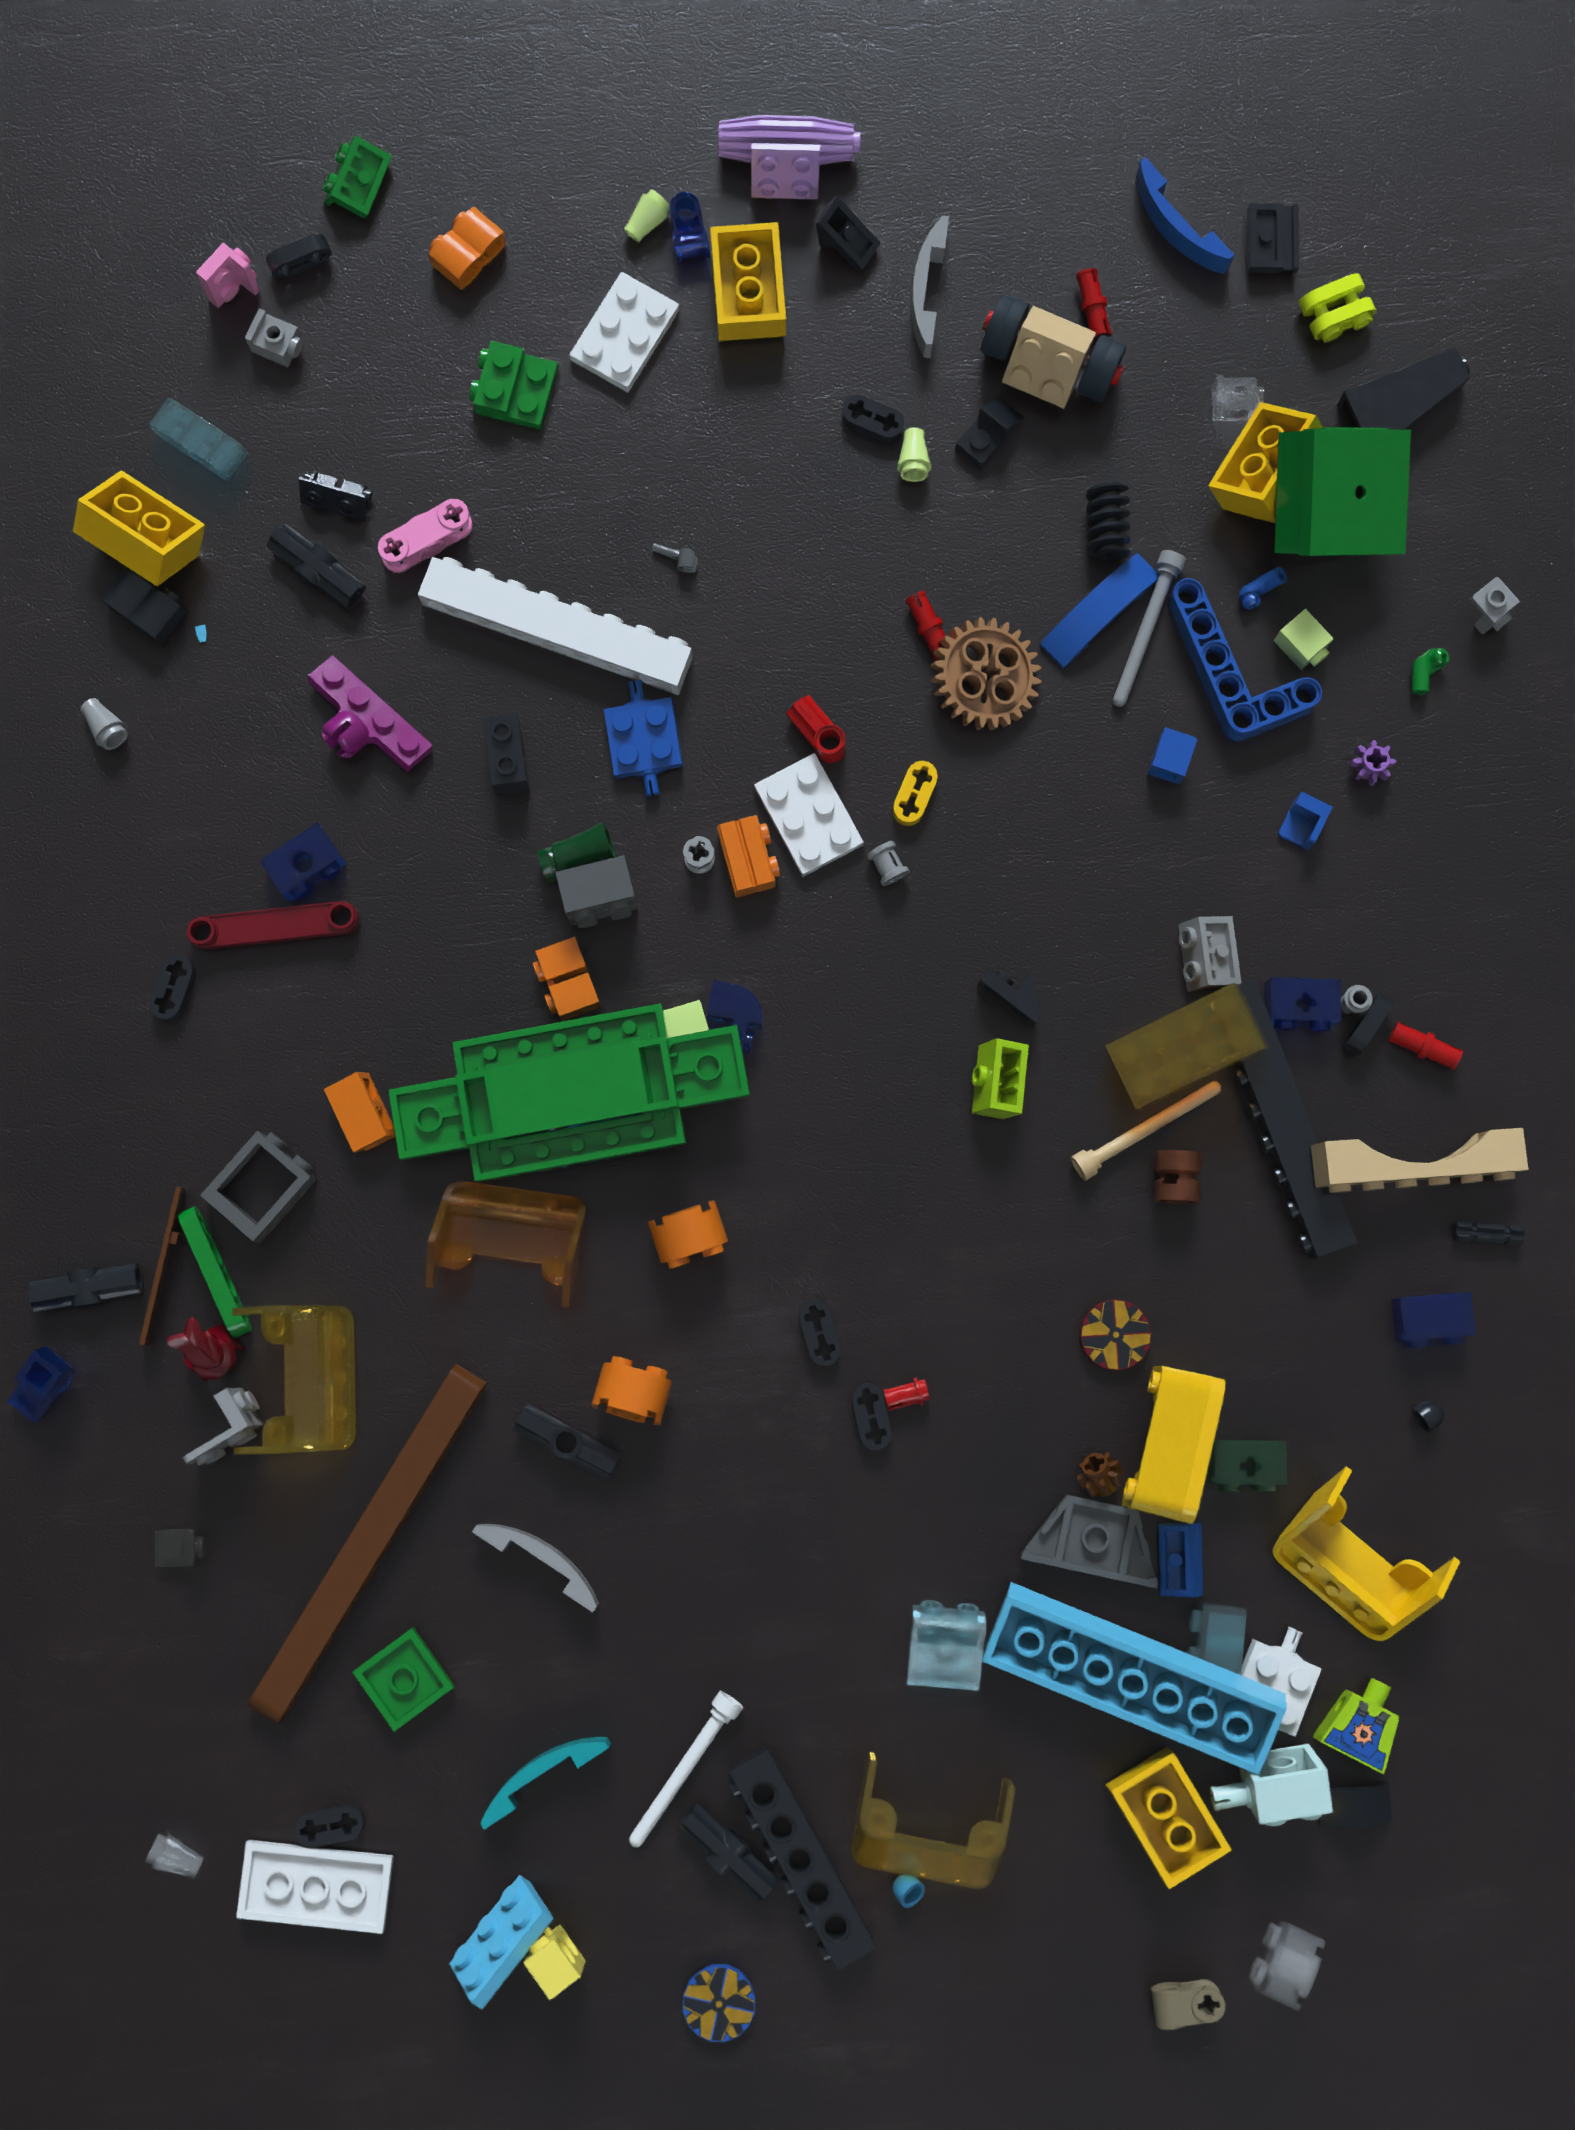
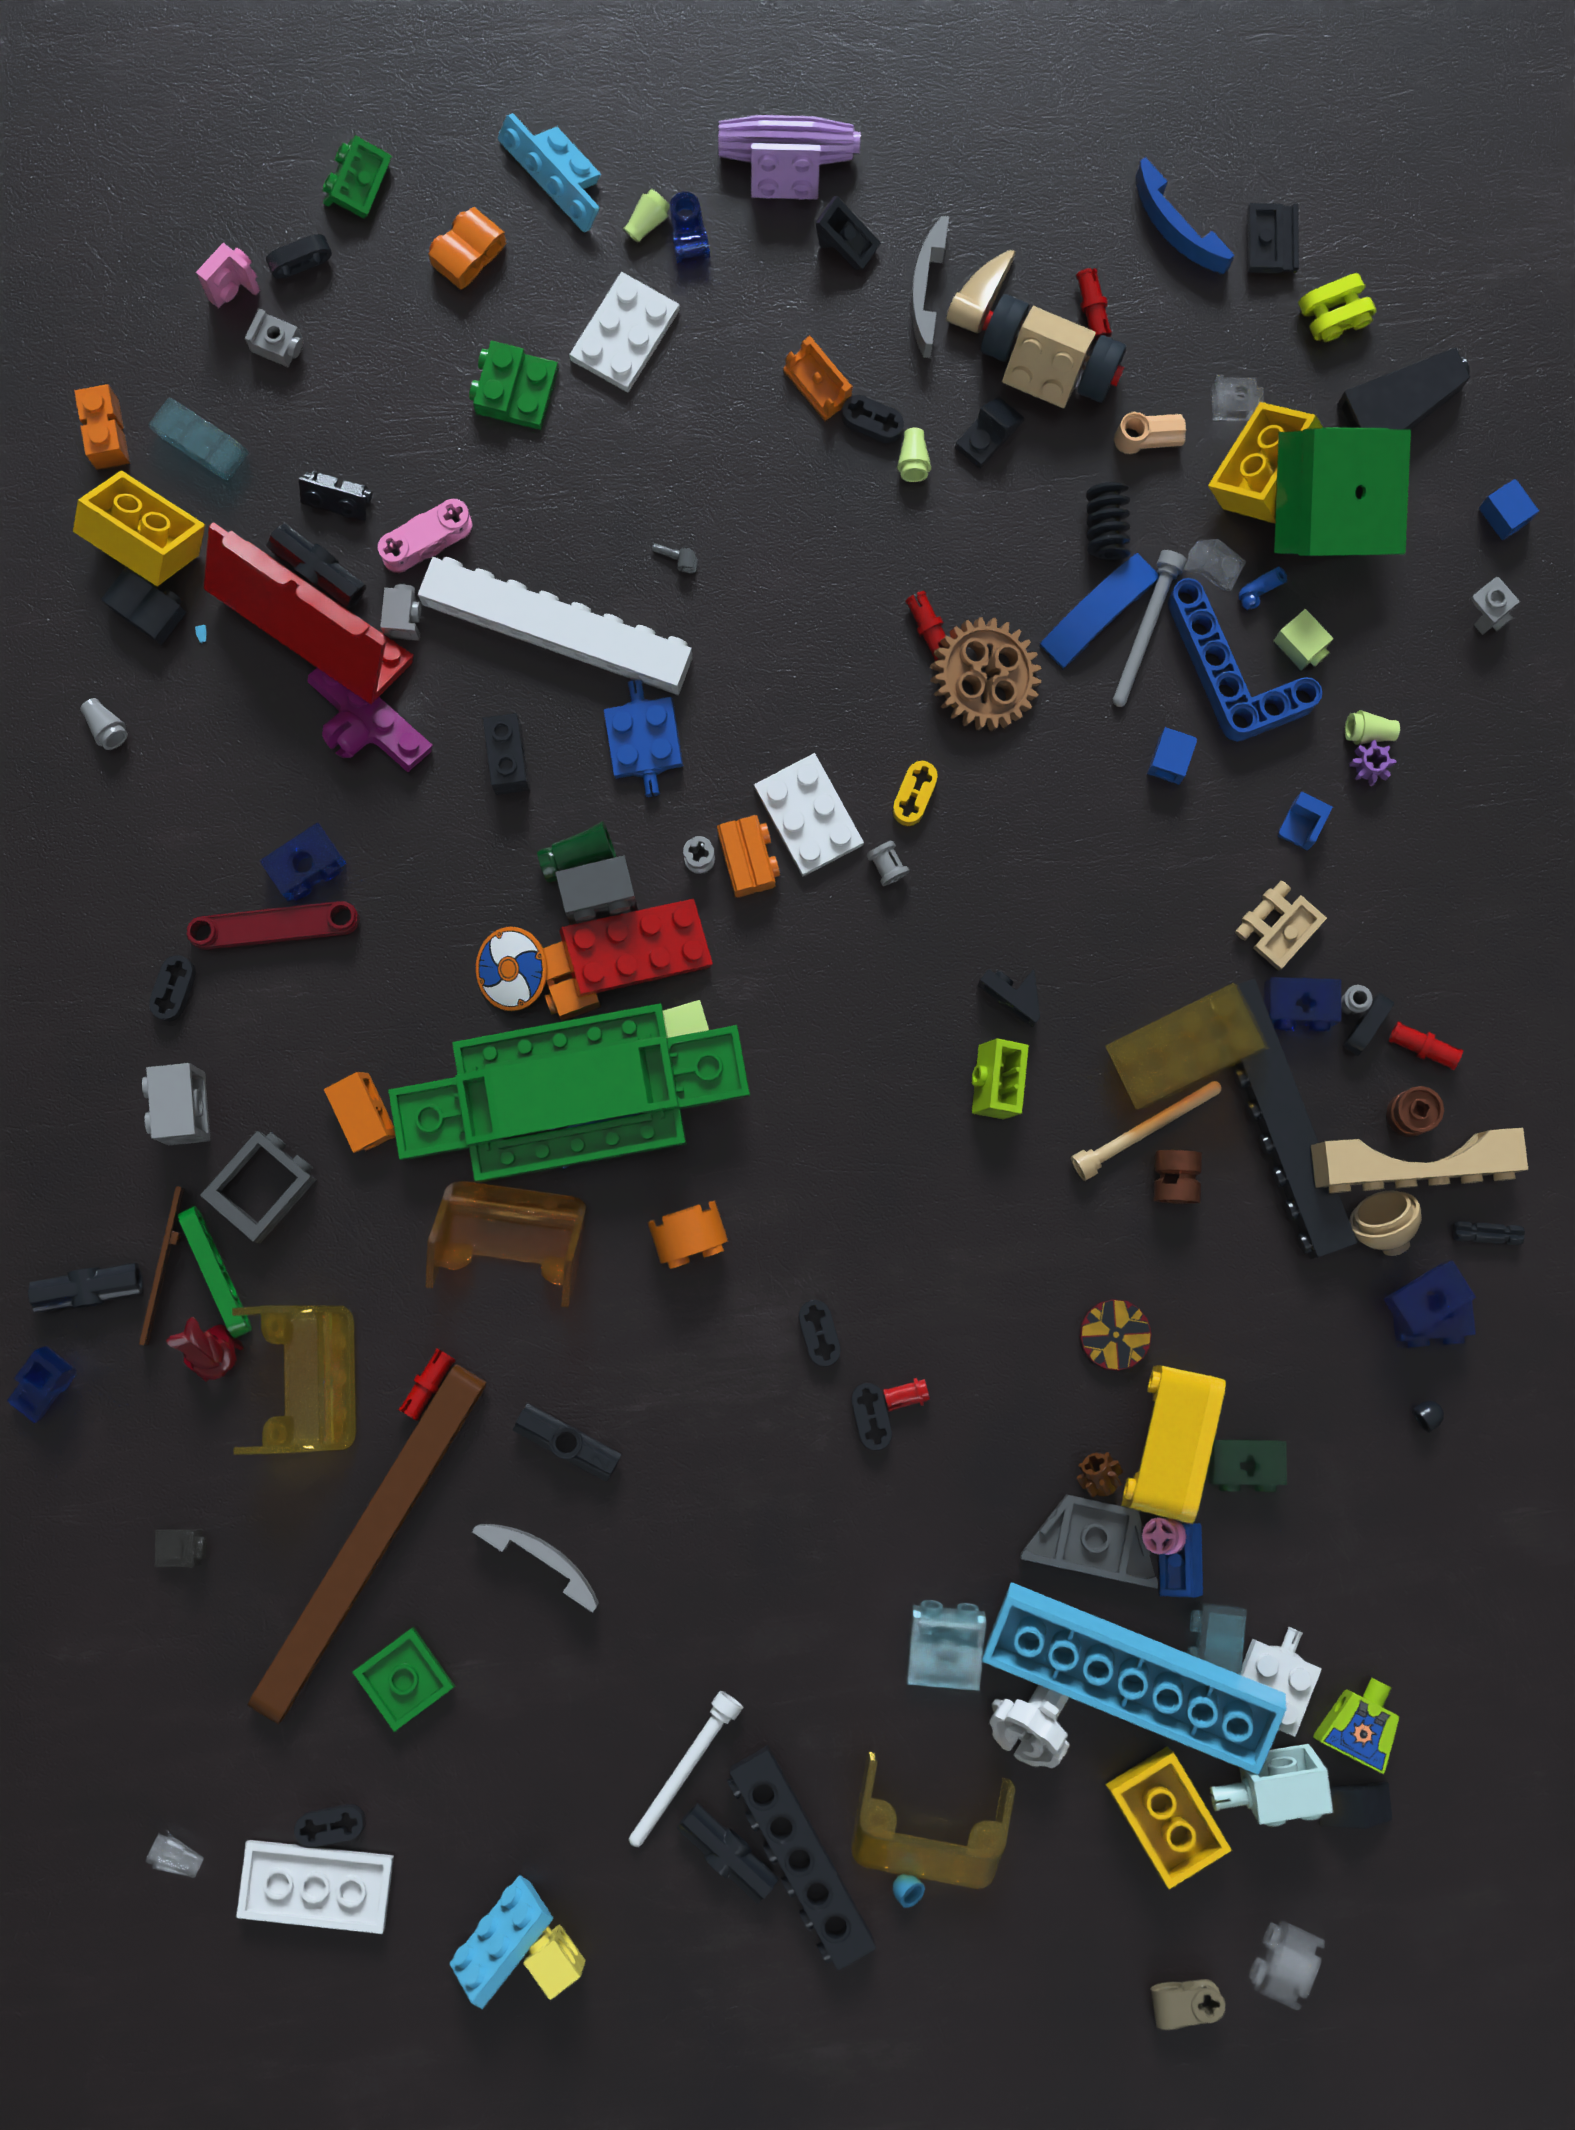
light grey bracket [183,1388,264,1466] -> none
teal slope [480,1737,611,1829] -> none
orange brick [591,1356,672,1425] -> none
tile [683,1964,755,2042] -> none
clear blue brick [707,980,763,1054] -> none
yellow brick [710,222,786,341] -> none
red piece [786,695,846,764] -> none
light grey bracket [1179,916,1242,992] -> none
yellow windscreen [1273,1466,1460,1641] -> none
green arm [1411,648,1449,695] -> none
none -> orange piece [74,384,130,470]
none -> light grey brick [142,1063,210,1146]
none -> red piece [204,522,414,705]
none -> light grey brick [380,584,421,640]
none -> red pin [398,1348,456,1421]
none -> shield [476,927,548,1011]
none -> medium azure bracket [498,114,601,232]
none -> red plate [559,899,713,997]
none -> orange hinge [783,336,852,421]
none -> tan piece [946,250,1015,333]
none -> white piece [989,1685,1070,1768]
none -> light nougat piece [1114,412,1186,454]
none -> bright pink wheel [1142,1518,1186,1555]
none -> clear bracket [1184,539,1246,591]
none -> tan plate [1235,881,1327,971]
none -> yellowish green cone [1345,710,1400,745]
none -> tan piece [1349,1191,1422,1256]
none -> clear blue brick [1384,1260,1476,1338]
none -> copper wheel [1386,1086,1444,1137]
none -> blue panel [1479,479,1539,541]

